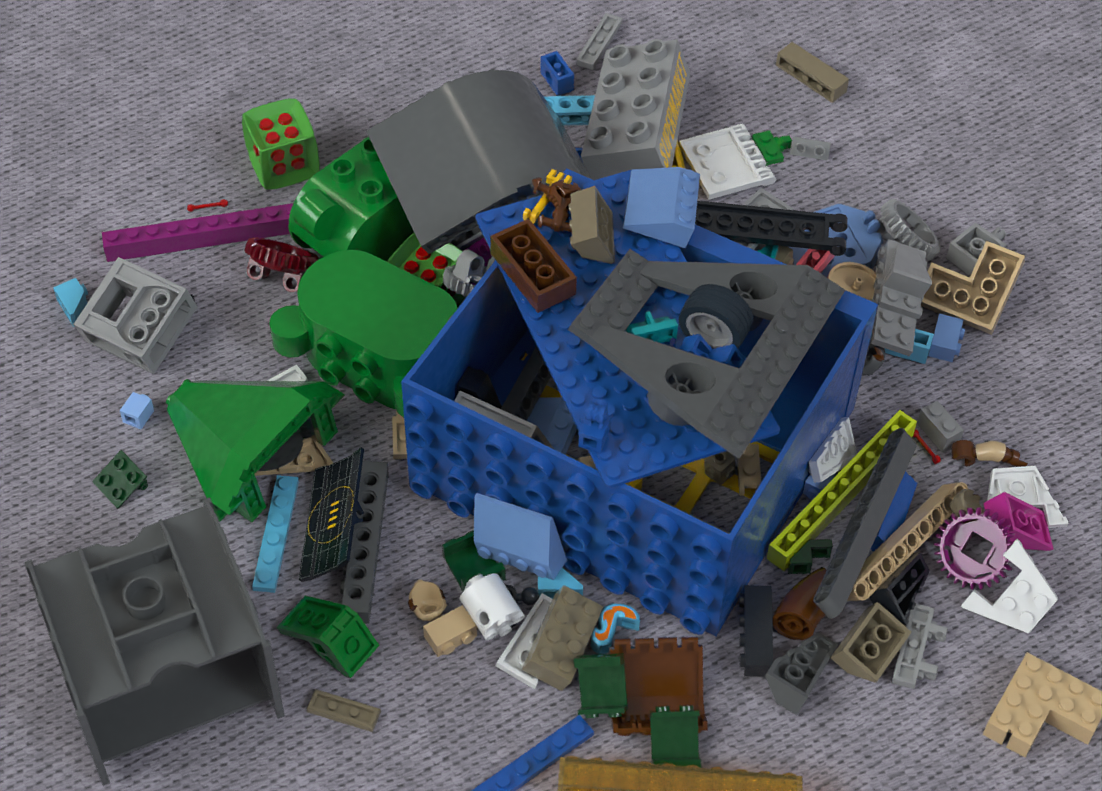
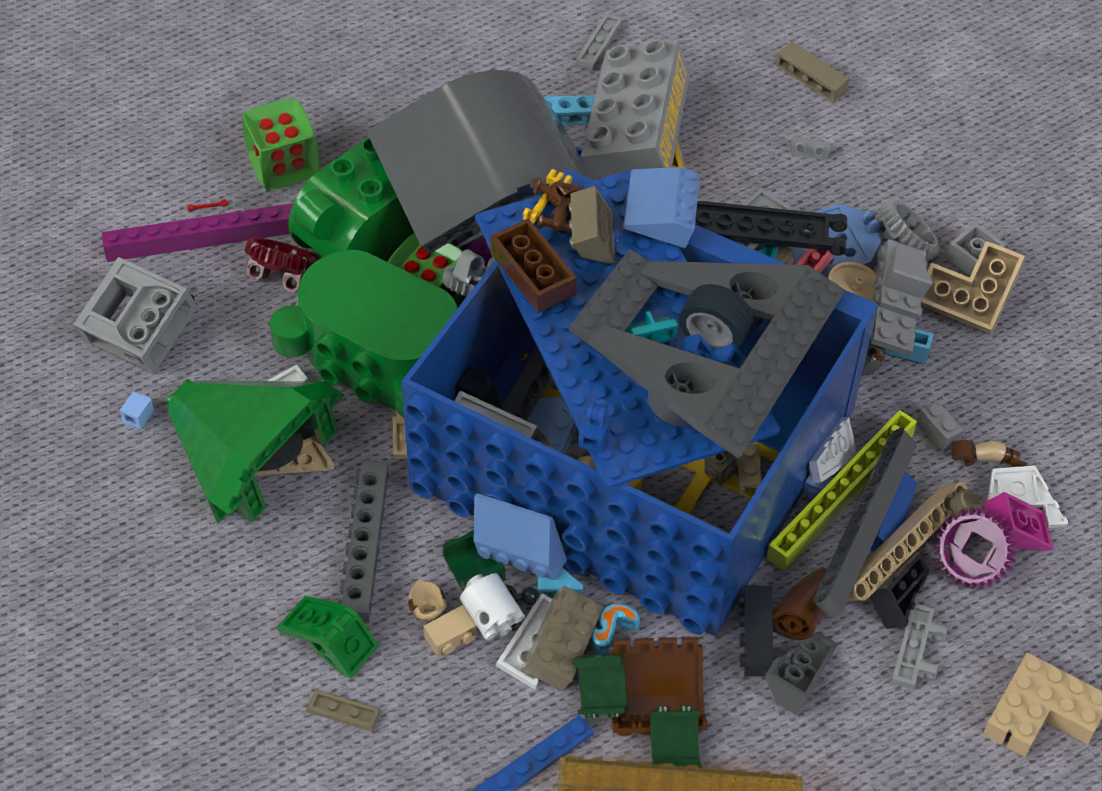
dark grey container [24,497,285,786] -> none
medium azure slope [53,278,88,327] -> none
dark green hinge [92,450,148,509] -> none
medium azure plate [252,475,299,593] -> none
black hinge [298,447,364,582] -> none
blue brick [540,51,574,96] -> none
white hinge [679,124,776,200] -> none
green hinge [752,130,792,166] -> none
dark green slope [788,539,833,574] -> none
dark tan slope [830,602,912,683] -> none
red hinge [913,429,941,464] -> none
medium blue brick [928,313,965,362] -> none
white wing [961,539,1058,633] -> none

